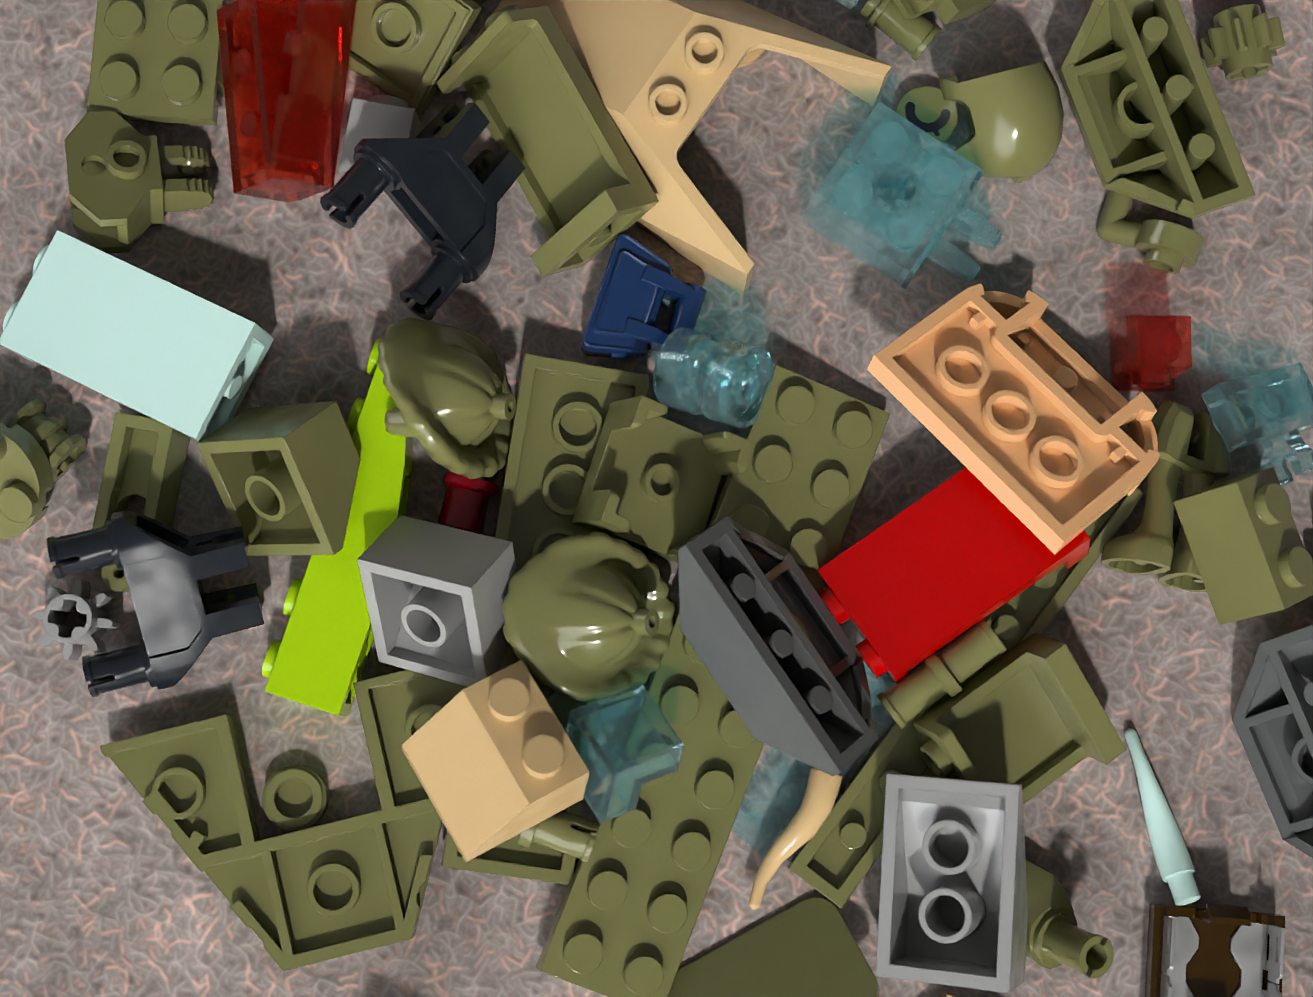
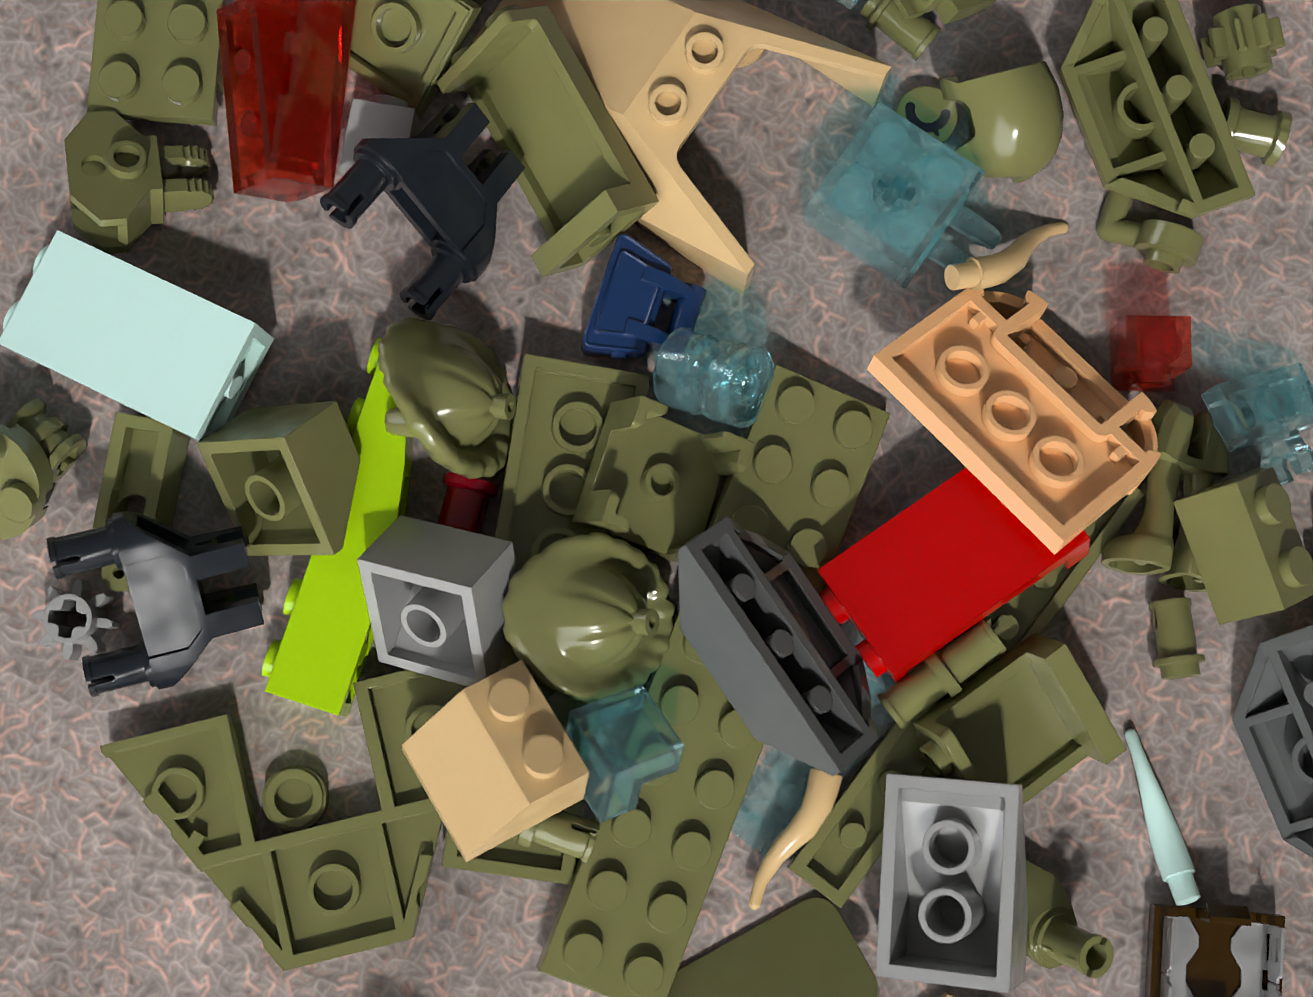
none -> tan animal [944,222,1068,291]
none -> olive pin [1149,597,1205,680]
none -> olive bush [1221,96,1292,167]

